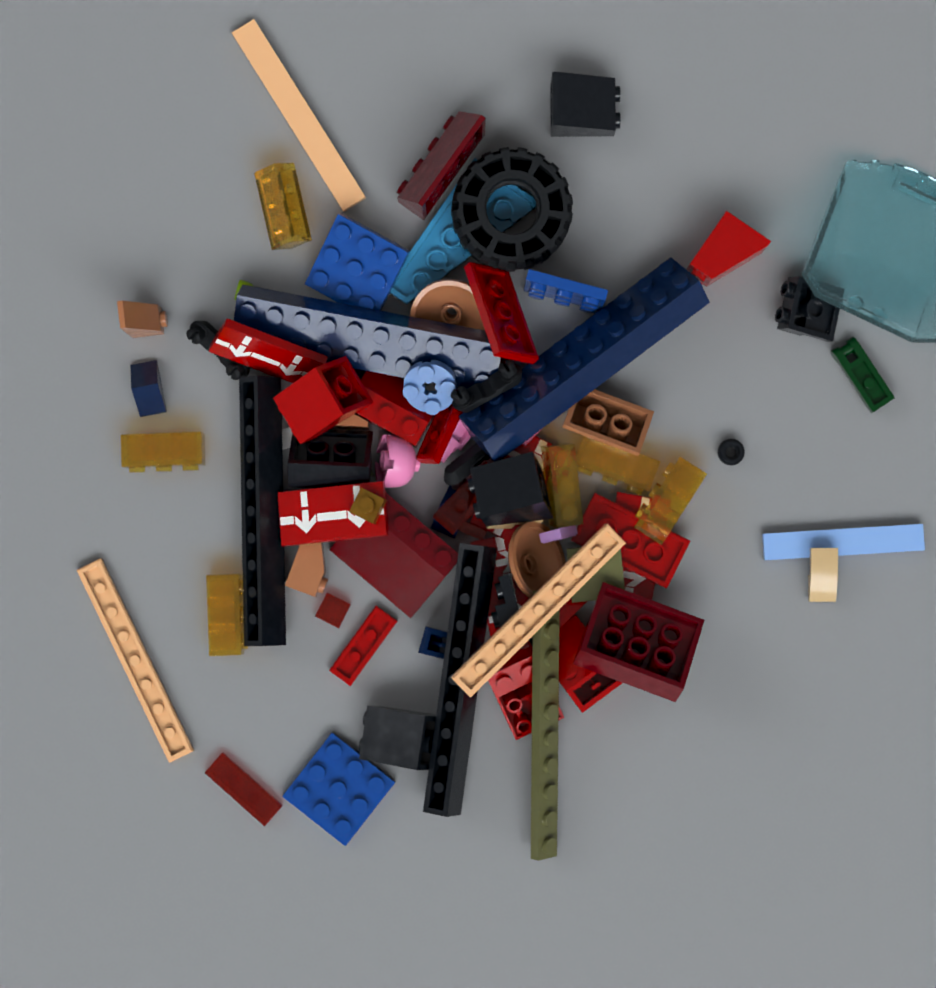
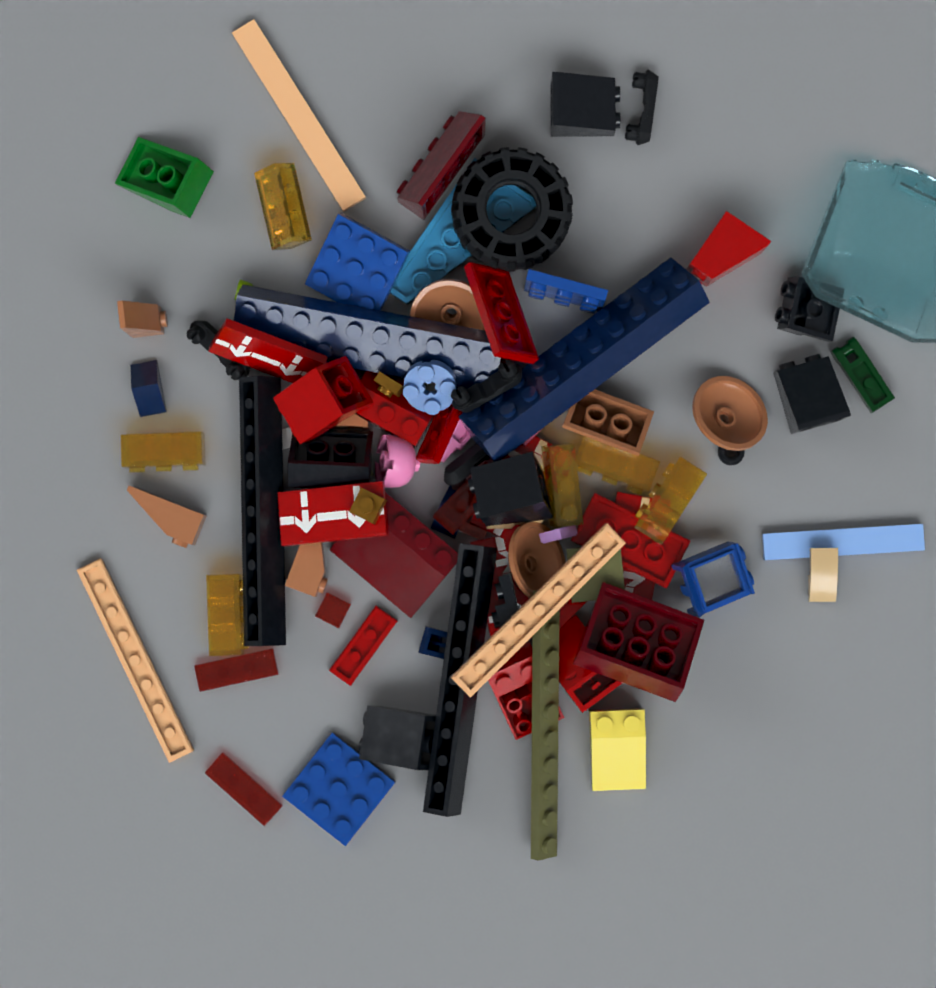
none -> green slope [115,137,214,218]
none -> nougat slope [127,486,207,548]
none -> clear red tile [194,648,279,692]
none -> pearl gold plate [374,371,403,398]
none -> light yellow slope [589,708,646,791]
none -> black piece [625,70,659,145]
none -> blue window [671,541,755,618]
none -> nougat dish [692,376,768,451]
none -> black slope [773,354,851,434]

